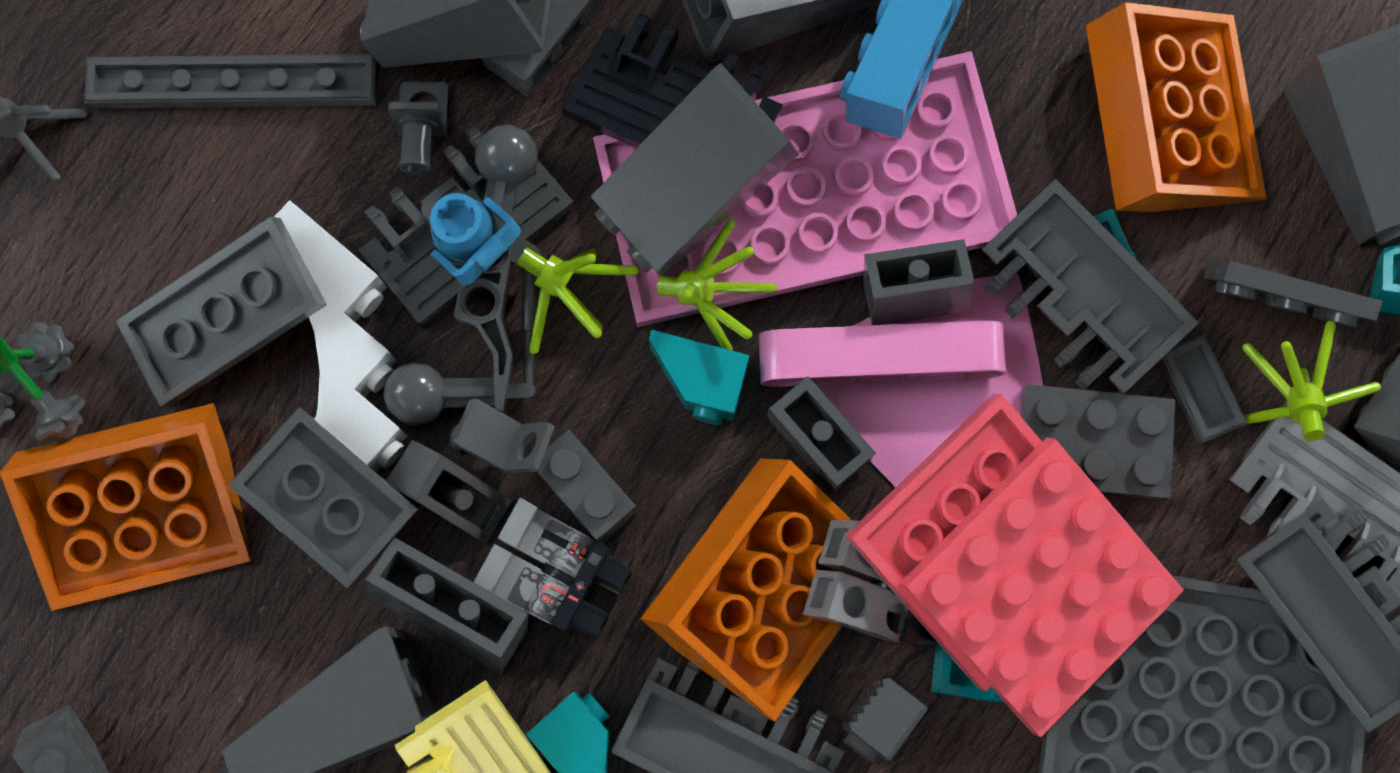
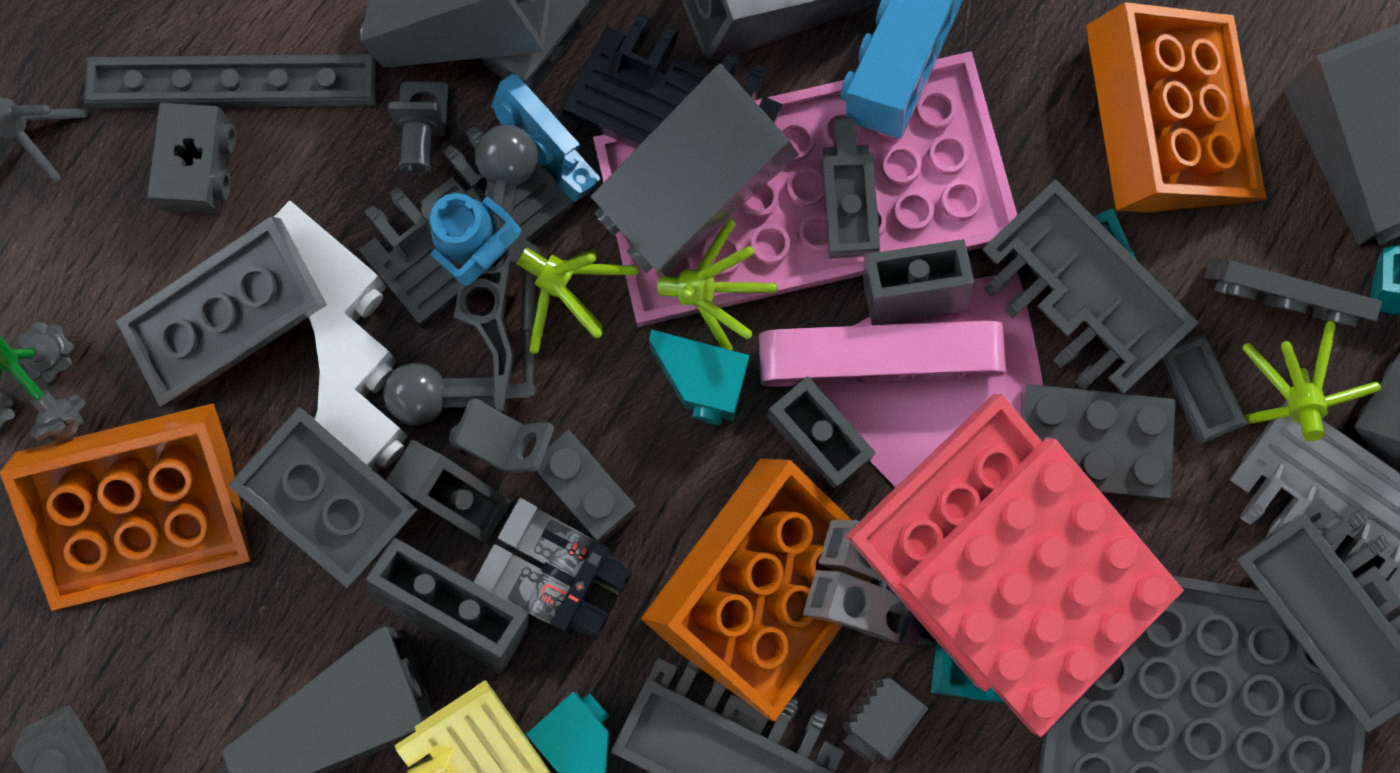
none -> dark grey brick [147,103,236,215]
none -> dark azure hinge [491,74,601,202]
none -> dark grey hinge [821,118,880,259]

